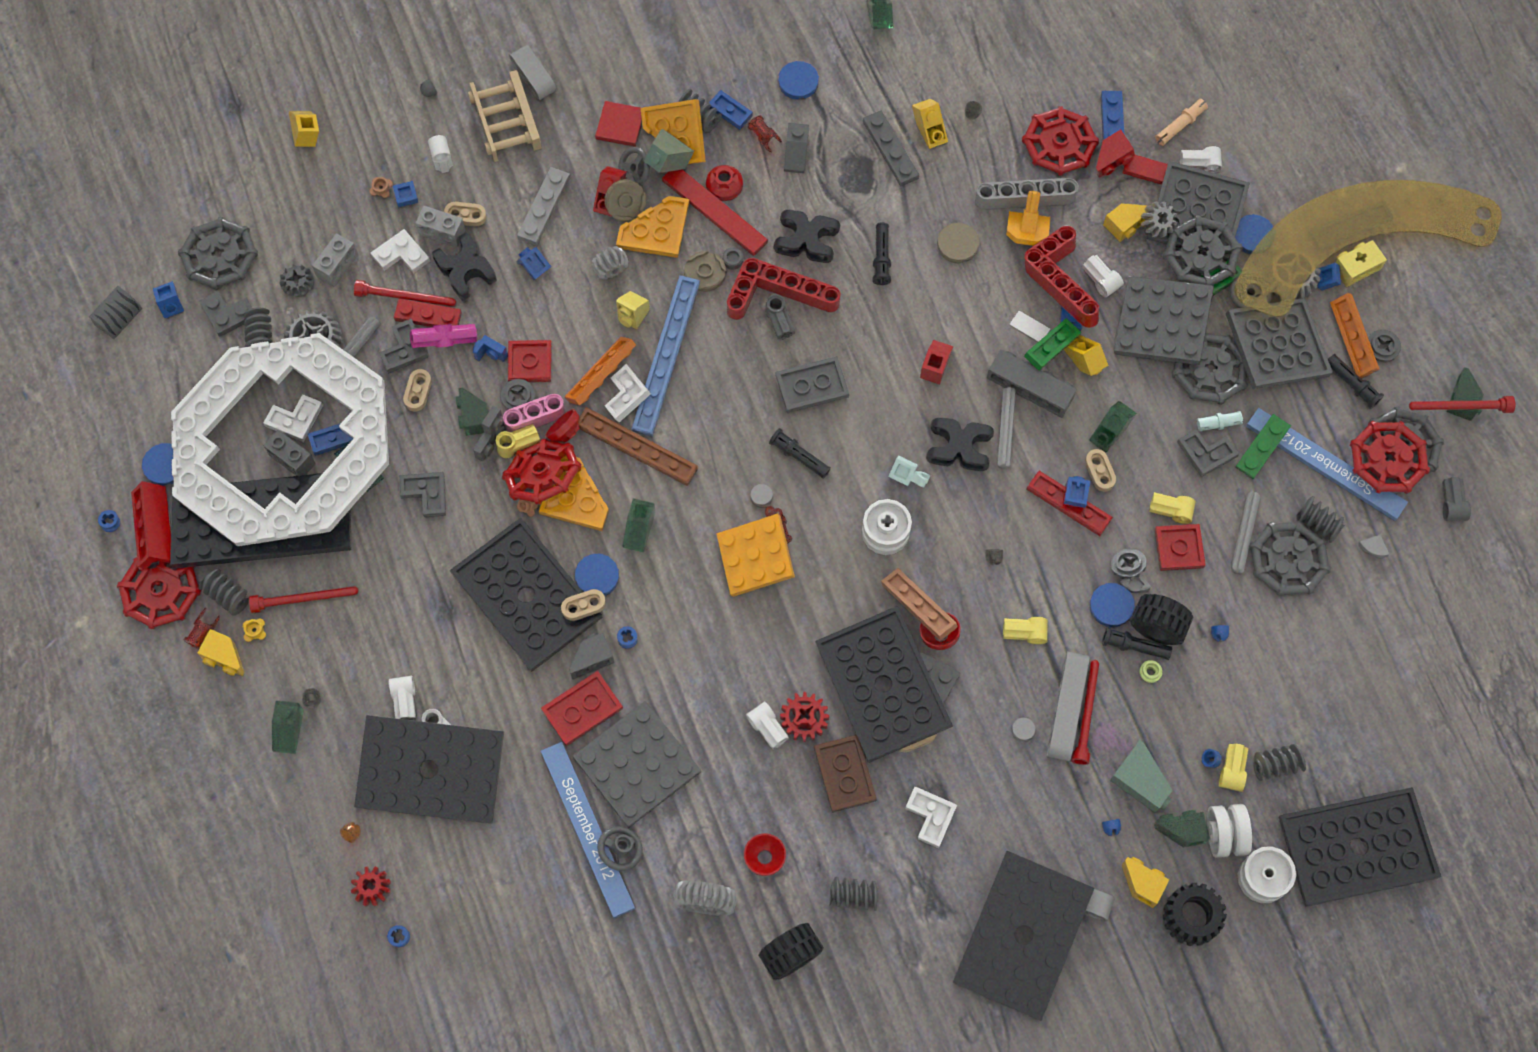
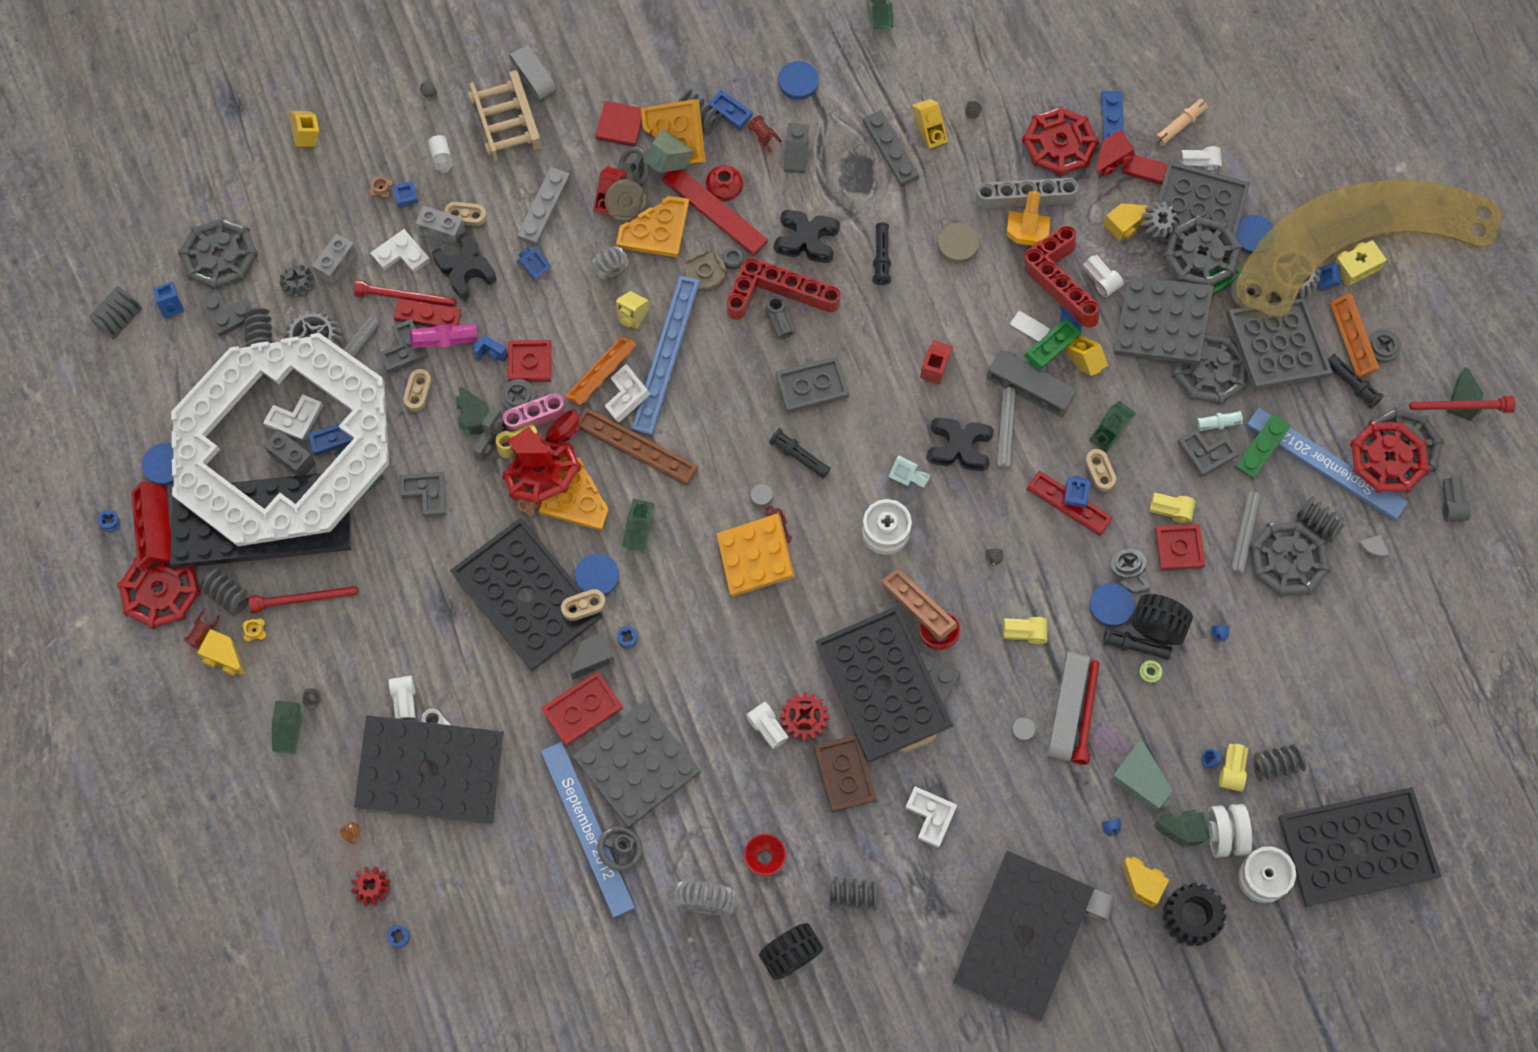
none -> red slope [507,427,556,467]

